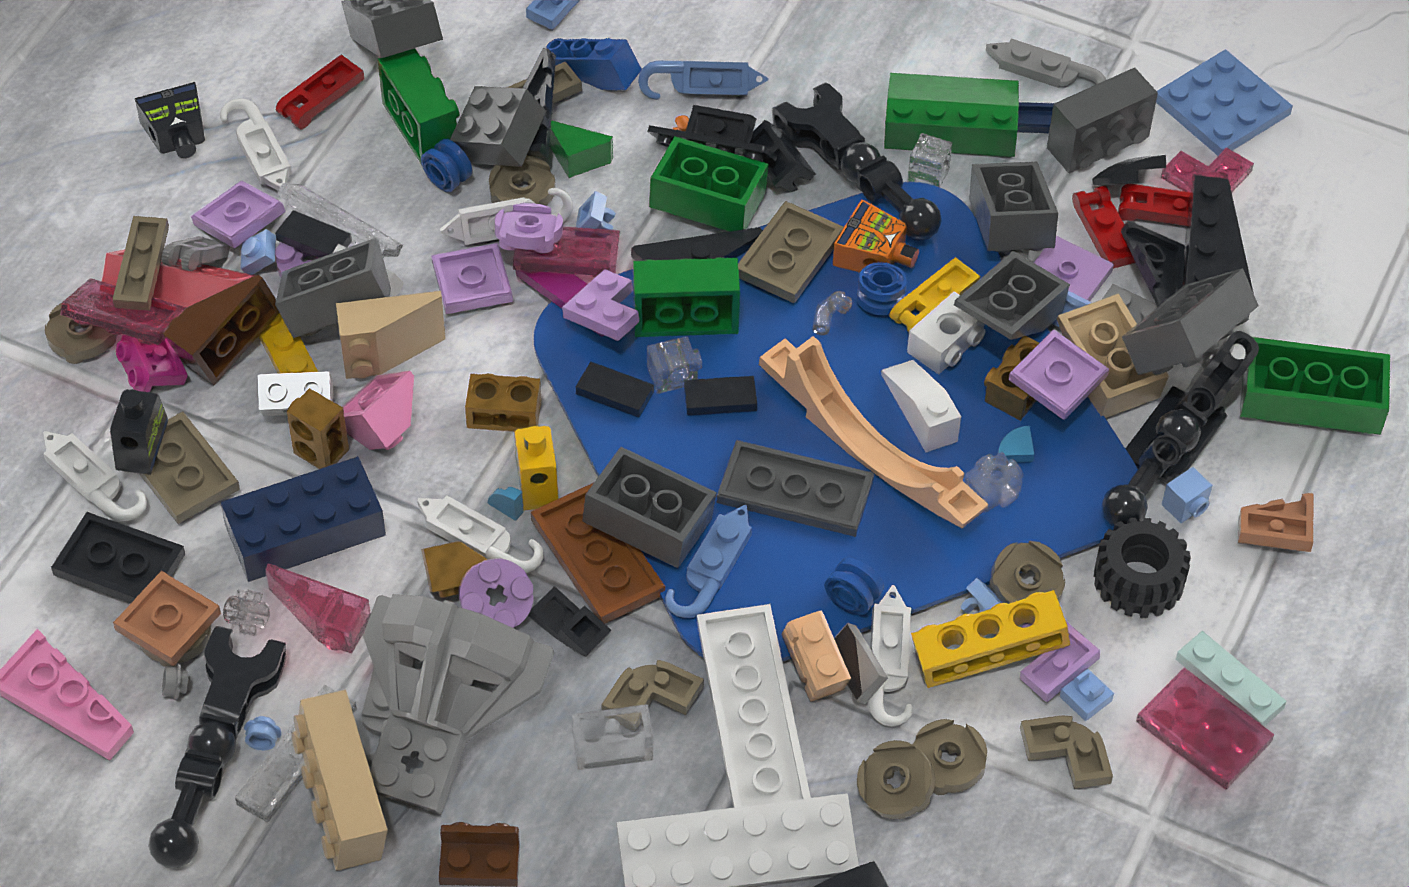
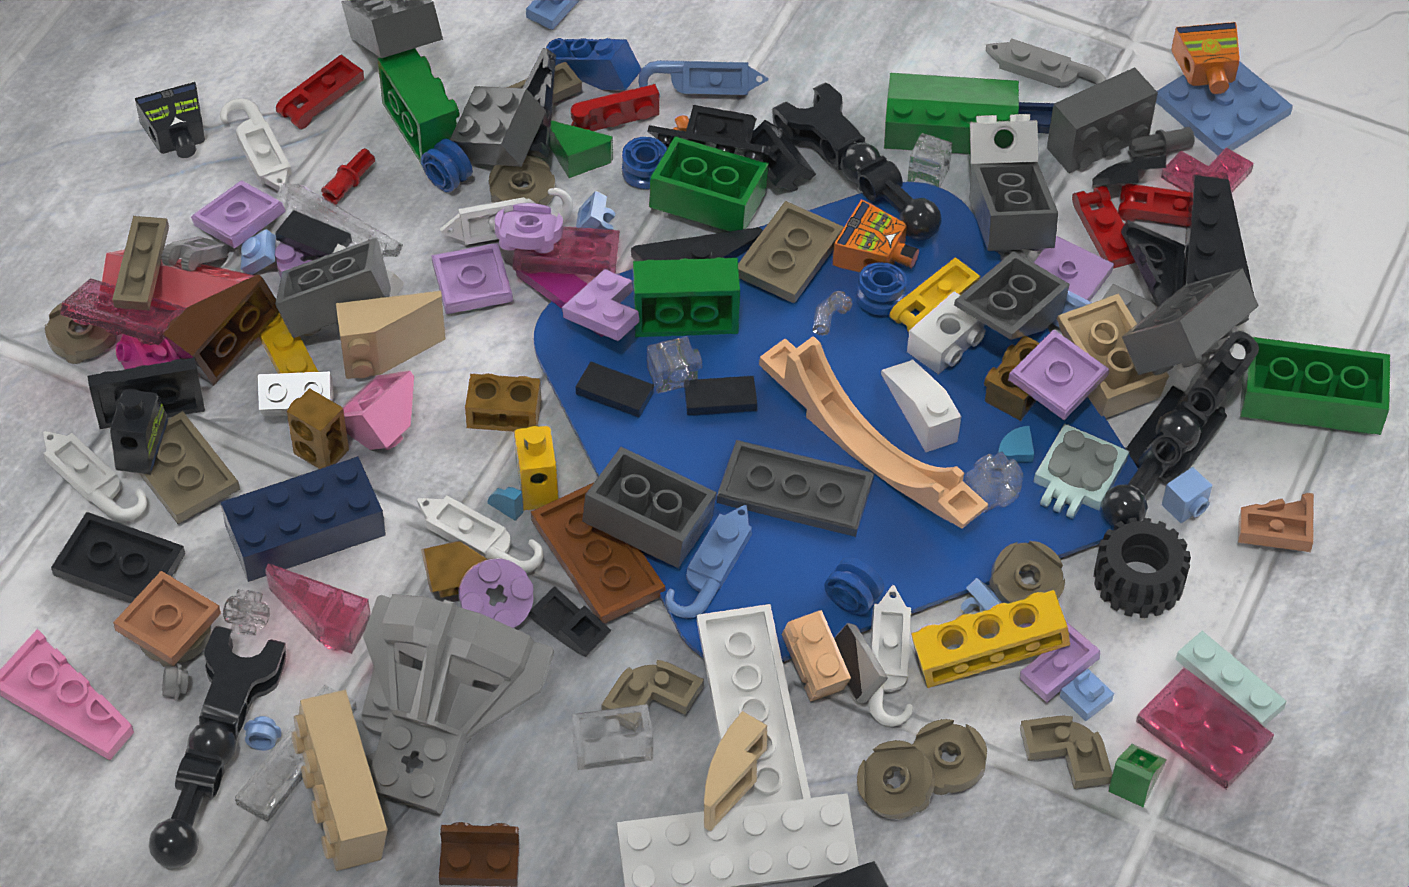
none -> black plate [87,357,205,429]
none -> red axle [321,148,375,204]
none -> red plate [571,84,659,131]
none -> blue wheel [622,137,667,189]
none -> tan slope [704,711,767,831]
none -> white brick [970,114,1038,164]
none -> piece [1034,424,1130,519]
none -> green slope [1108,744,1167,807]
none -> dark grey axle [1129,127,1195,157]
none -> orange torso [1171,22,1240,94]

